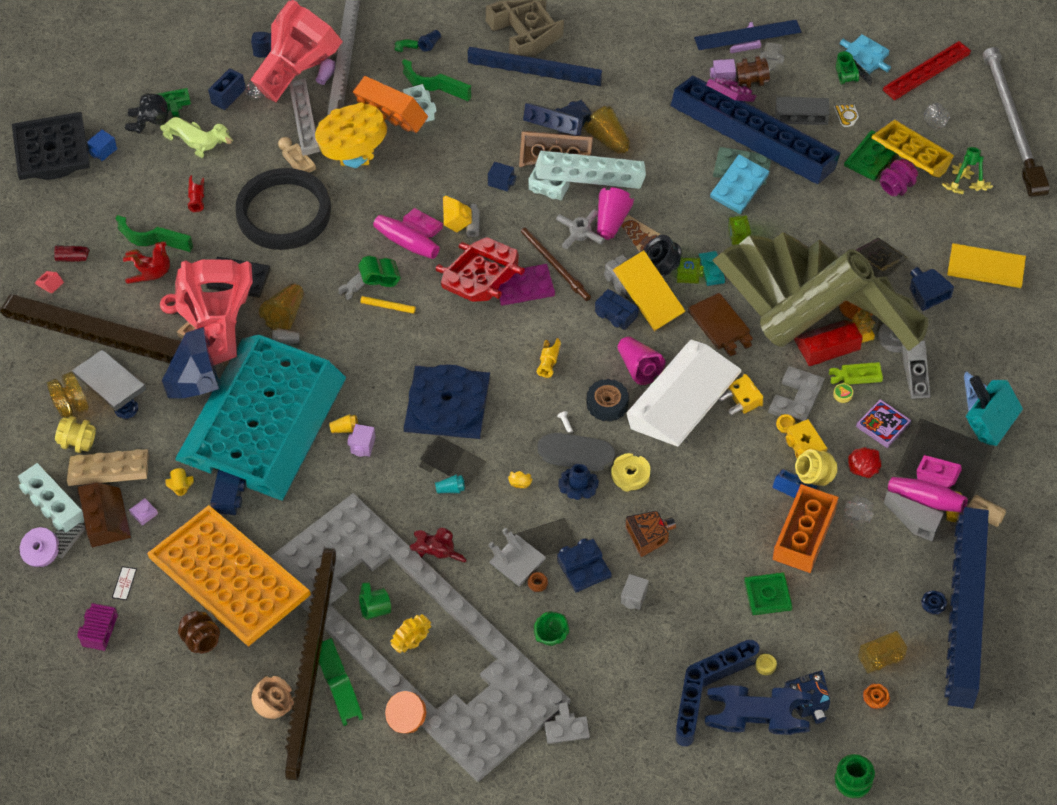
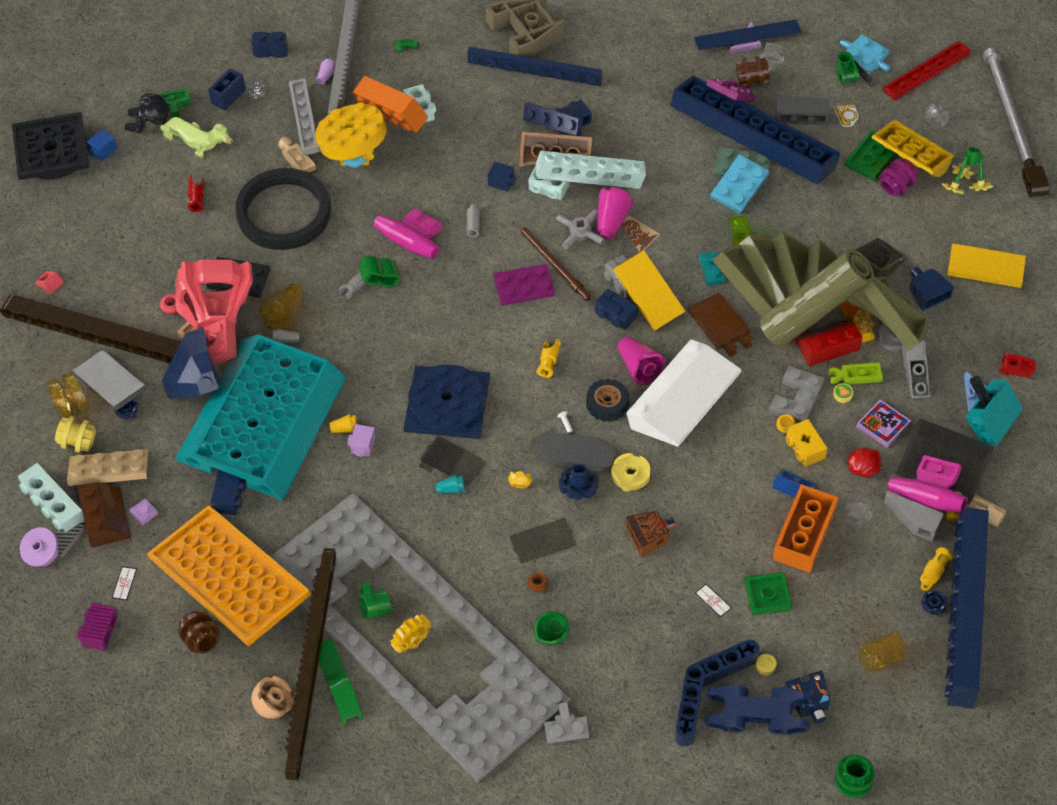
dark red hinge [54,245,90,262] -> none
green piece [115,215,193,252] -> none
red piece [123,241,170,284] -> none
yellow piece [165,468,194,496] -> none
coral plate [251,0,343,102] -> none
yellow bar [360,296,416,314] -> none
tile [385,691,426,734] -> none
green piece [402,59,472,101] -> none
dark red animal [409,528,467,563] -> none
dark blue cone [418,30,441,52] -> none
red piece [436,237,525,302] -> none
yellow slope [443,196,472,233] -> none
light grey plate [488,528,546,587] -> none
dark blue plate [557,538,612,593] -> none
clear yellow cone [584,105,631,154] -> none
light grey brick [621,574,649,610] -> none
black wheel [642,235,682,277] -> none
clear neon green brick [677,257,704,284] -> none
lavender brick [710,59,736,81] -> none
yellow piece [719,374,763,415] -> none
light yellow piece [795,449,837,486] -> none
orange plate [863,684,890,709] -> none
none -> white sticker [695,584,732,617]
none -> yellow piece [920,547,953,591]
none -> red plate [1000,353,1036,377]

